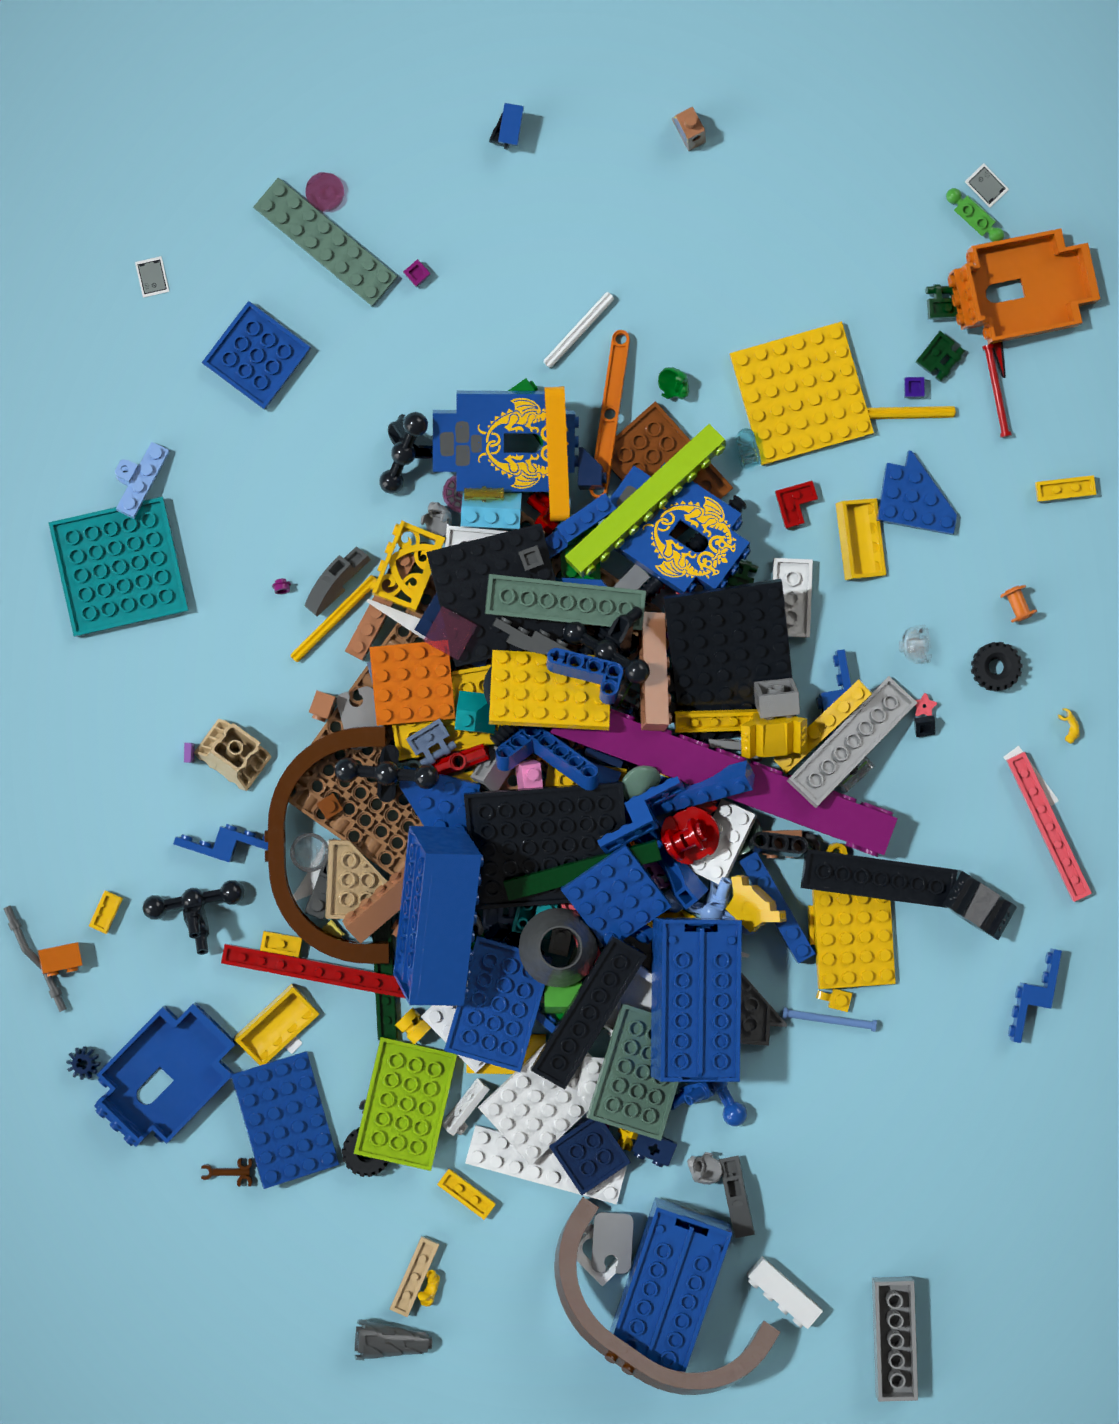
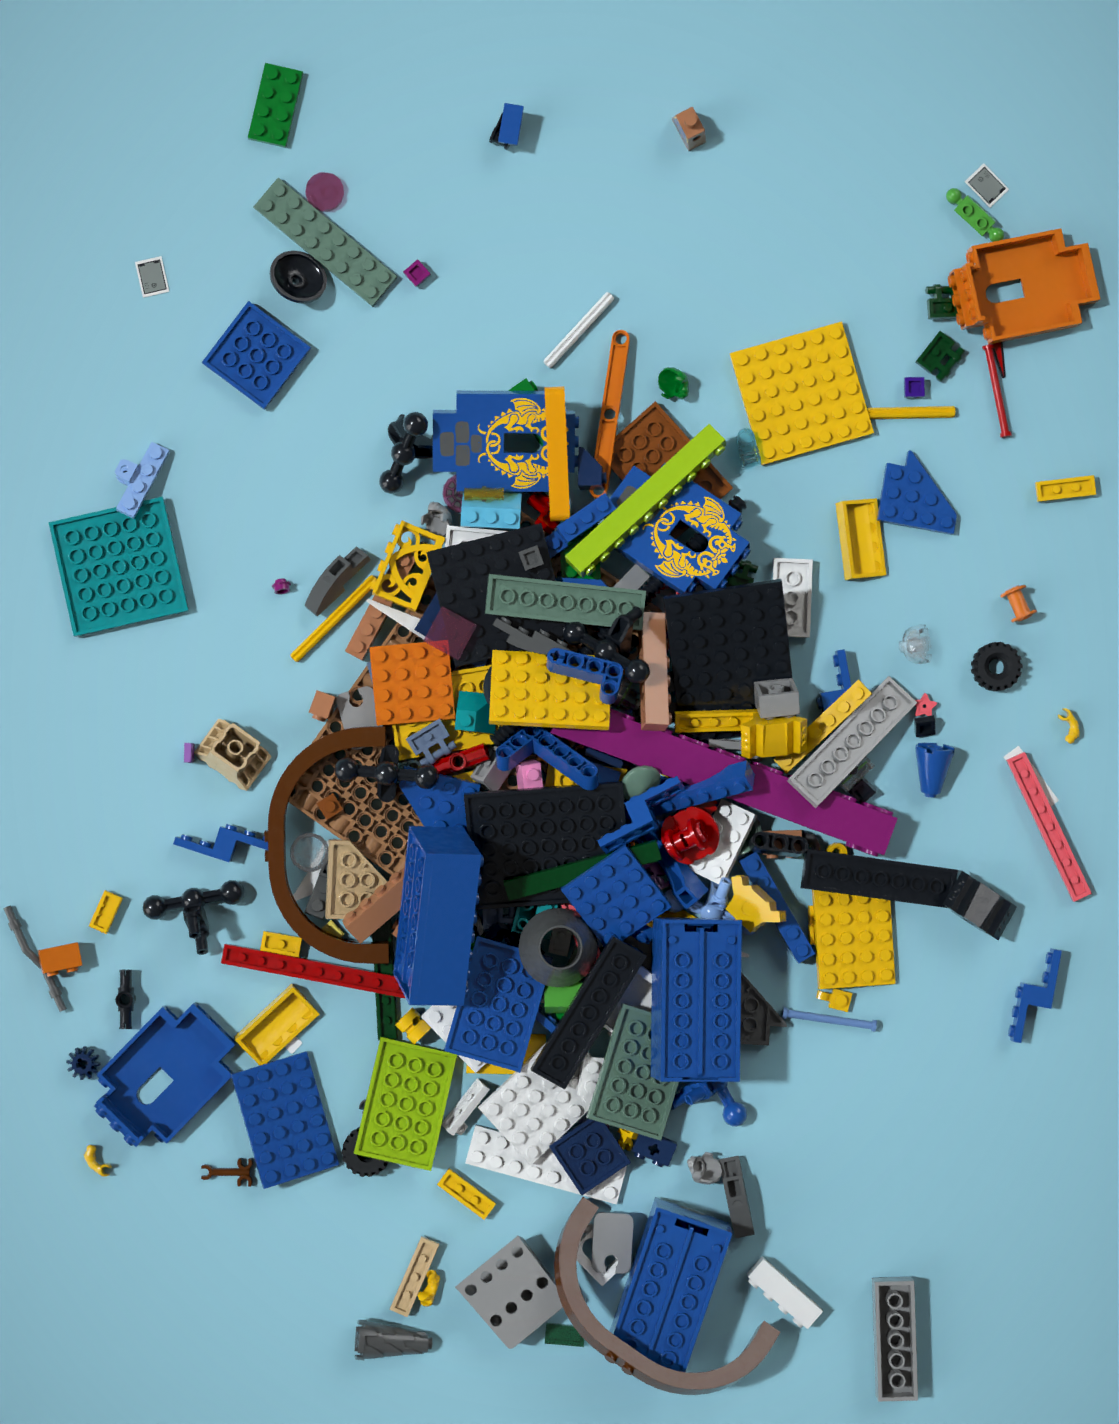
red plate [775,480,818,529] -> none
none -> yellow piece [83,1145,112,1176]
none -> black pin [115,969,136,1029]
none -> green plate [248,63,304,148]
none -> black dish [269,251,327,303]
none -> light grey piece [455,1236,563,1349]
none -> clear green tile [544,1323,584,1347]
none -> black plate [848,776,876,803]
none -> blue cone [915,742,955,797]

